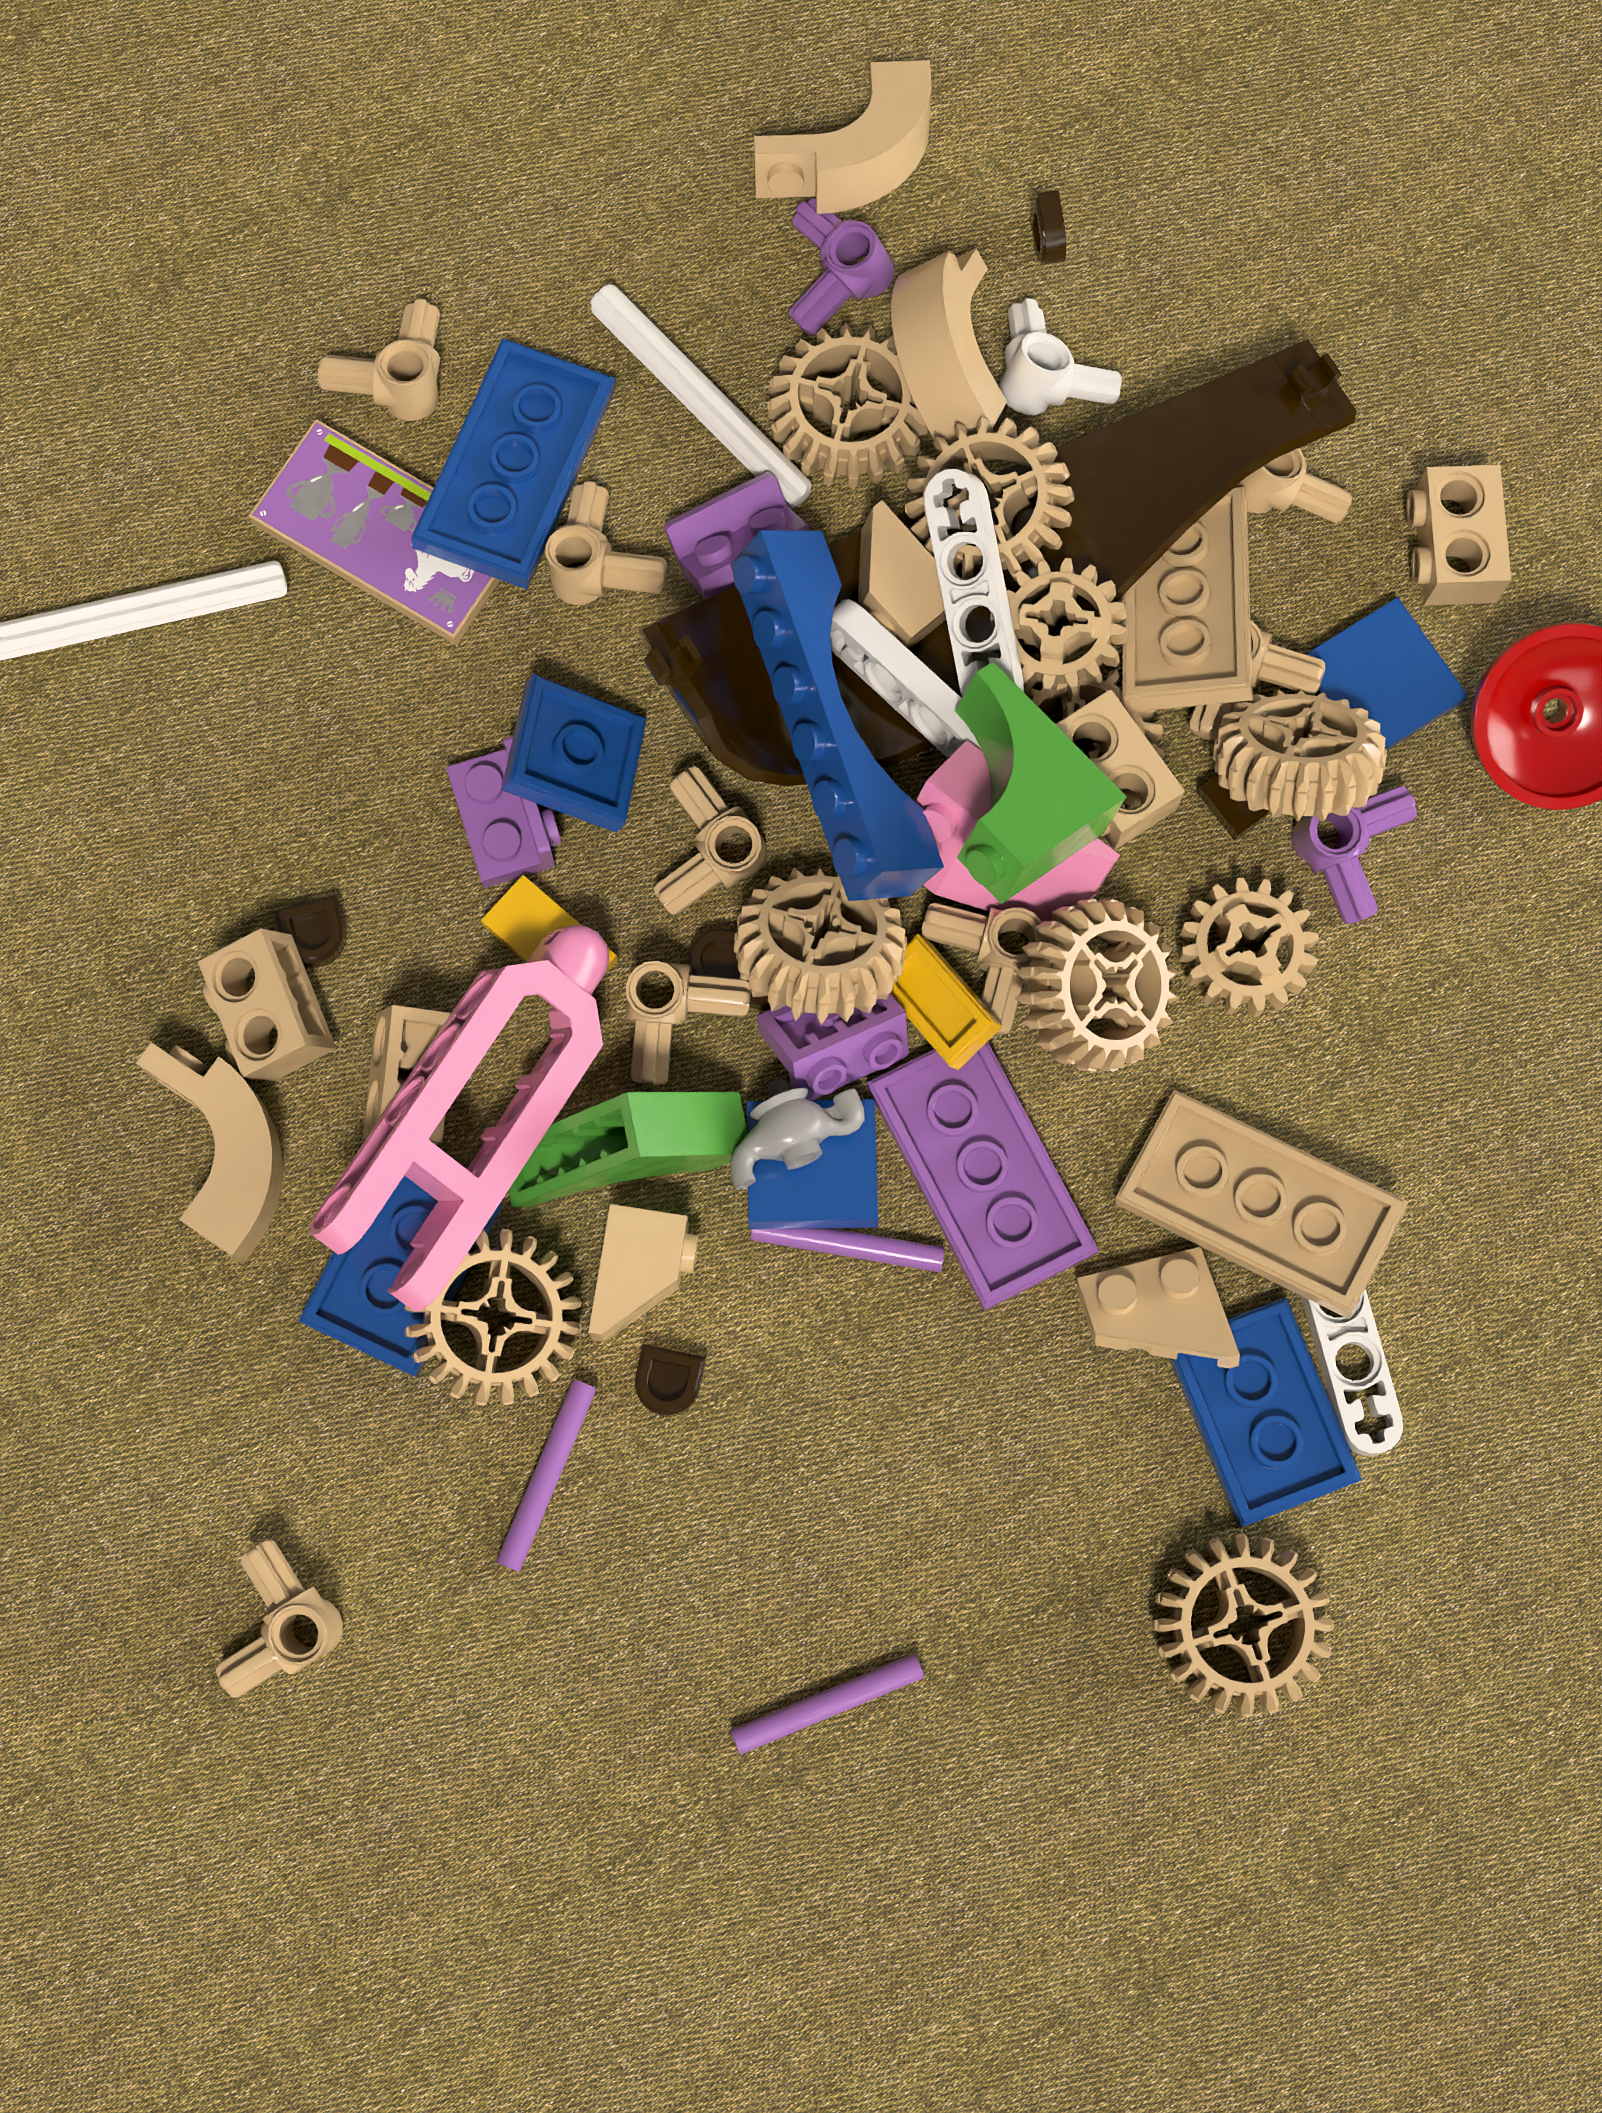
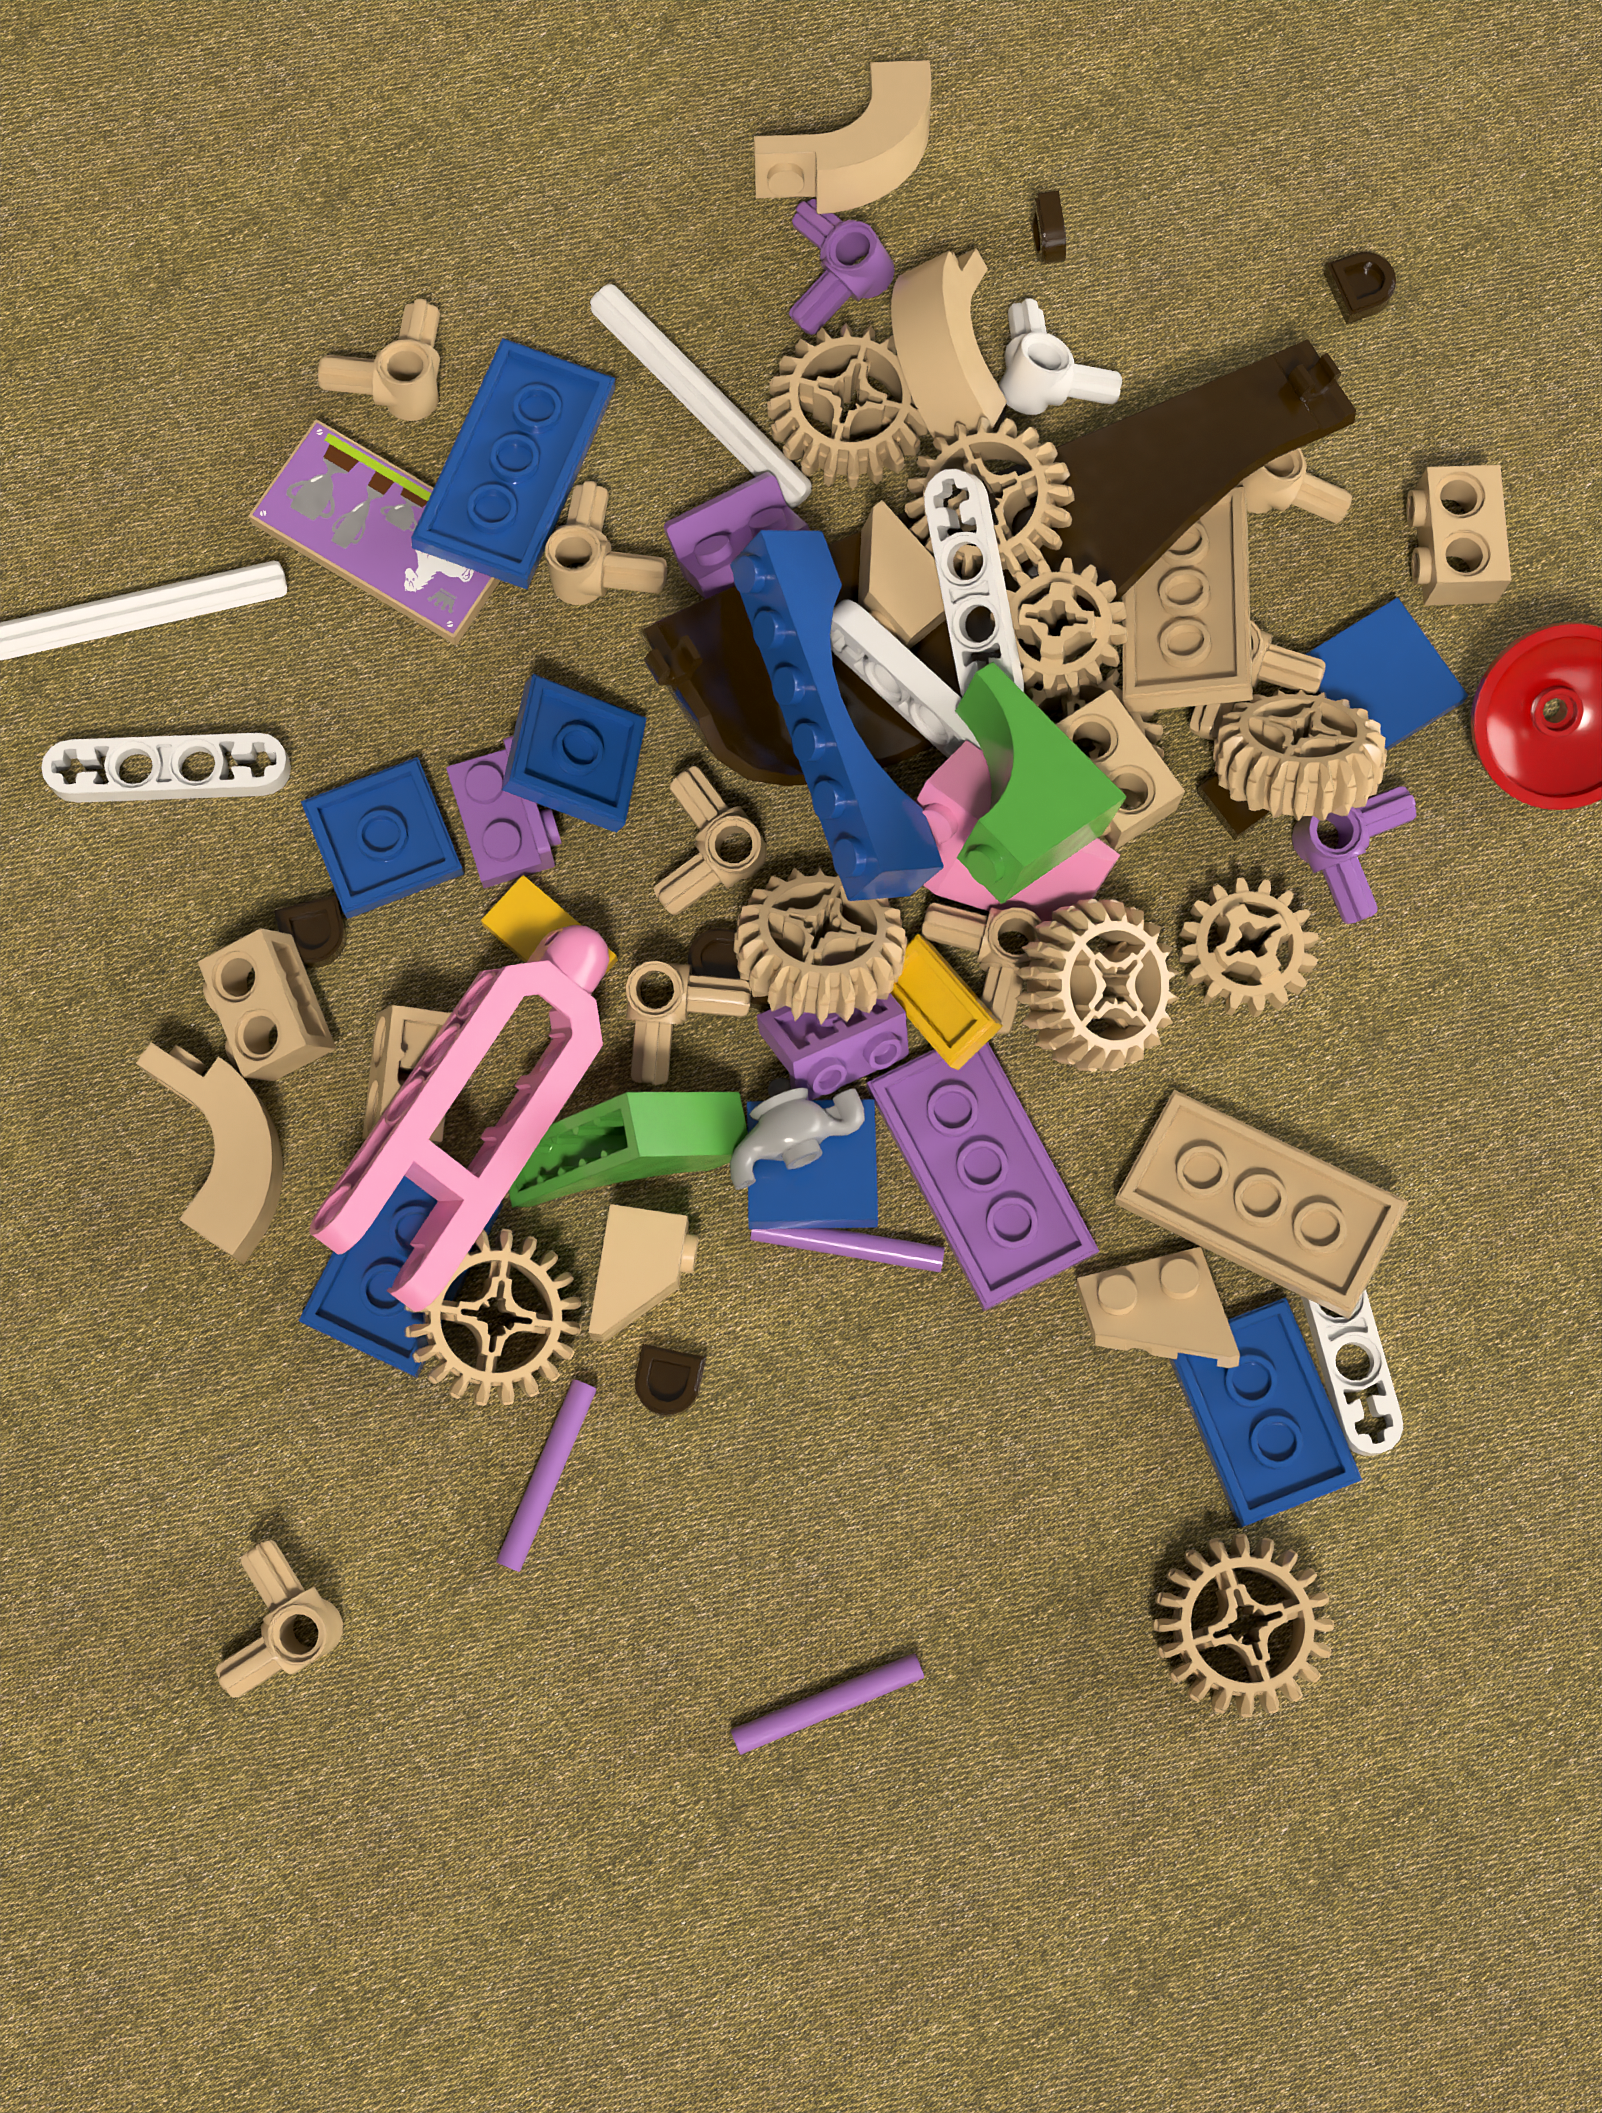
none -> white beam [41,733,291,803]
none -> blue tile [301,757,464,919]
none -> dark brown tile [1323,252,1396,325]

